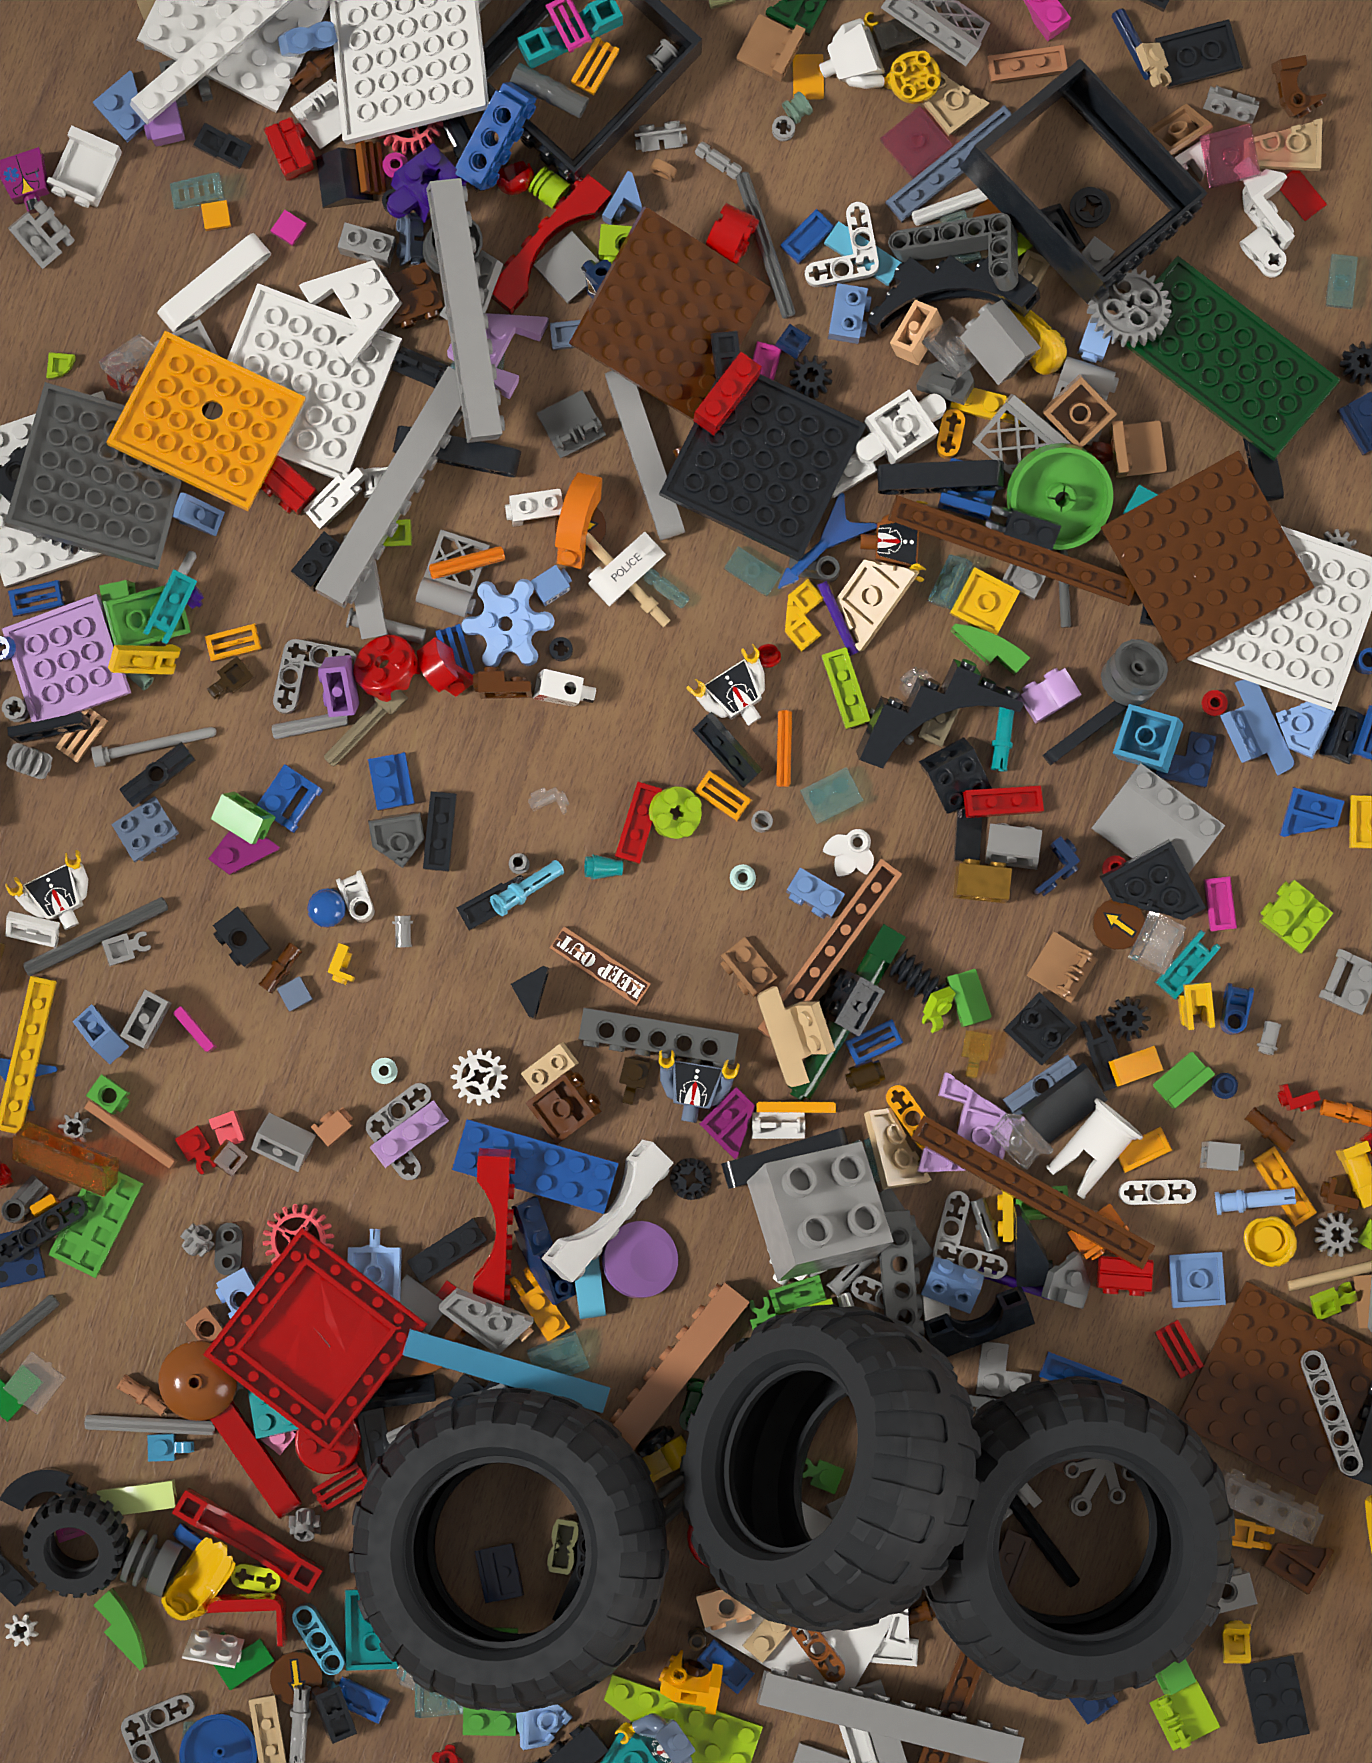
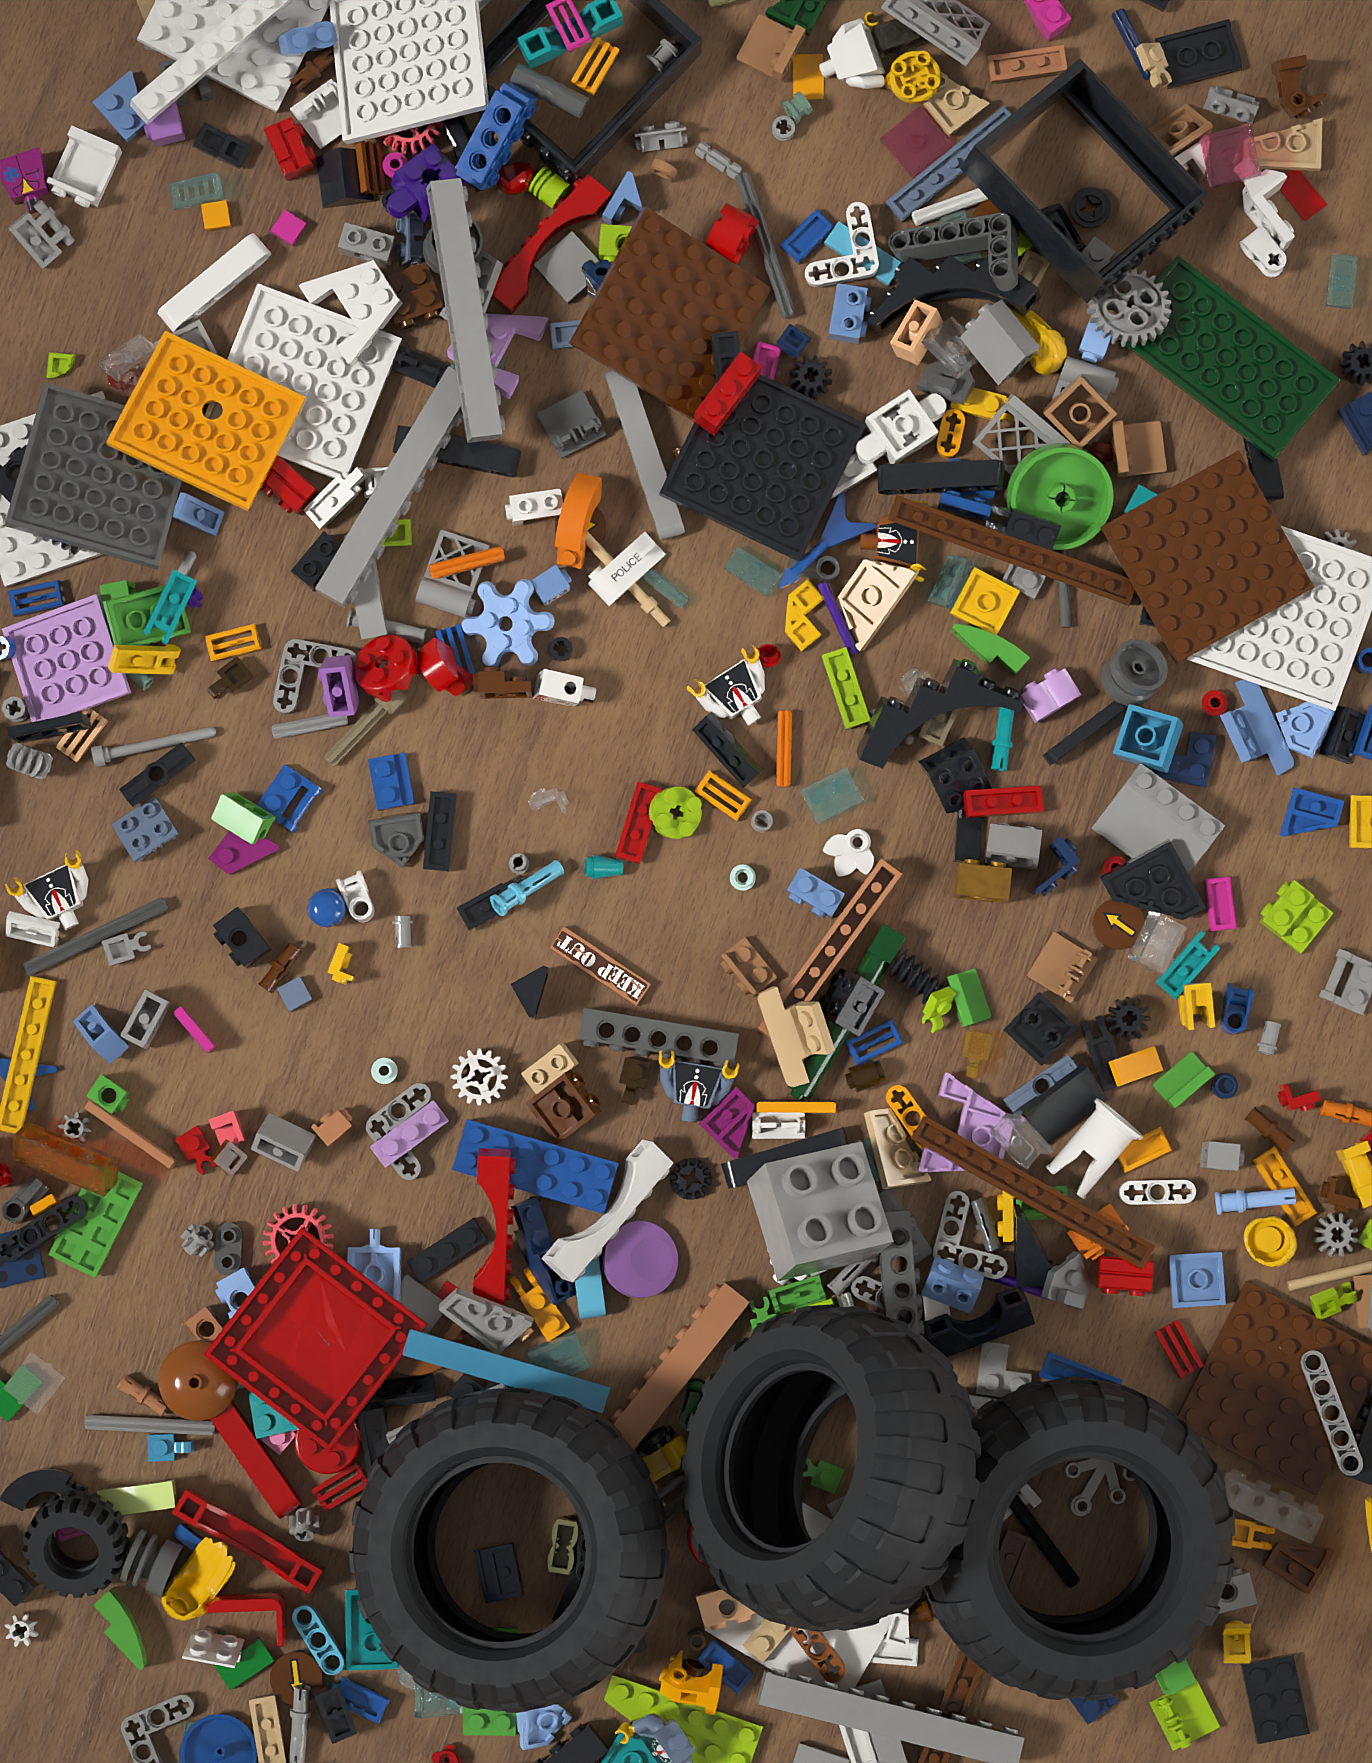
neon yellow beam [231,1563,282,1593] -> none

